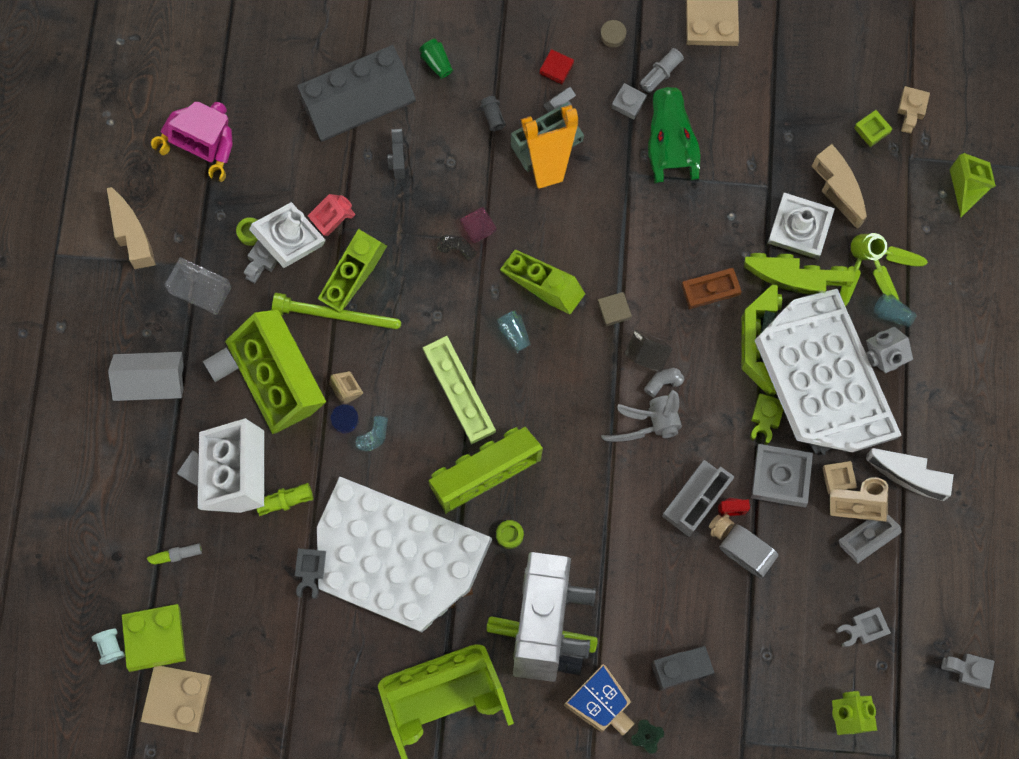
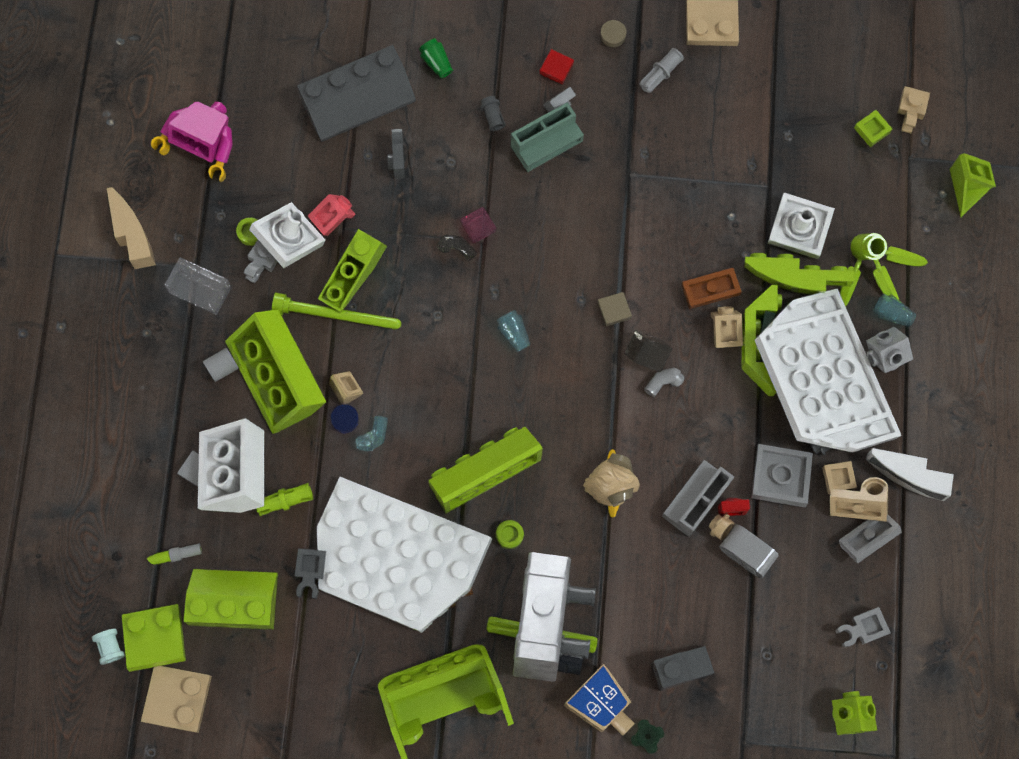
light grey piece [108,352,184,401] -> none
yellowish green plate [423,336,496,444] -> none
lime slope [500,249,585,314] -> none
light orange flag [521,105,578,189] -> none
light grey plant [601,390,682,442] -> none
light grey plate [611,83,647,120] -> none
green animal [648,87,701,183] -> none
lime plate [750,394,784,445] -> none
tan slope [812,144,867,229] -> none
light grey plate [941,654,994,689] -> none
none -> lime slope [184,569,278,630]
none -> tan hair [583,449,640,517]
none -> tan bracket [711,306,743,348]

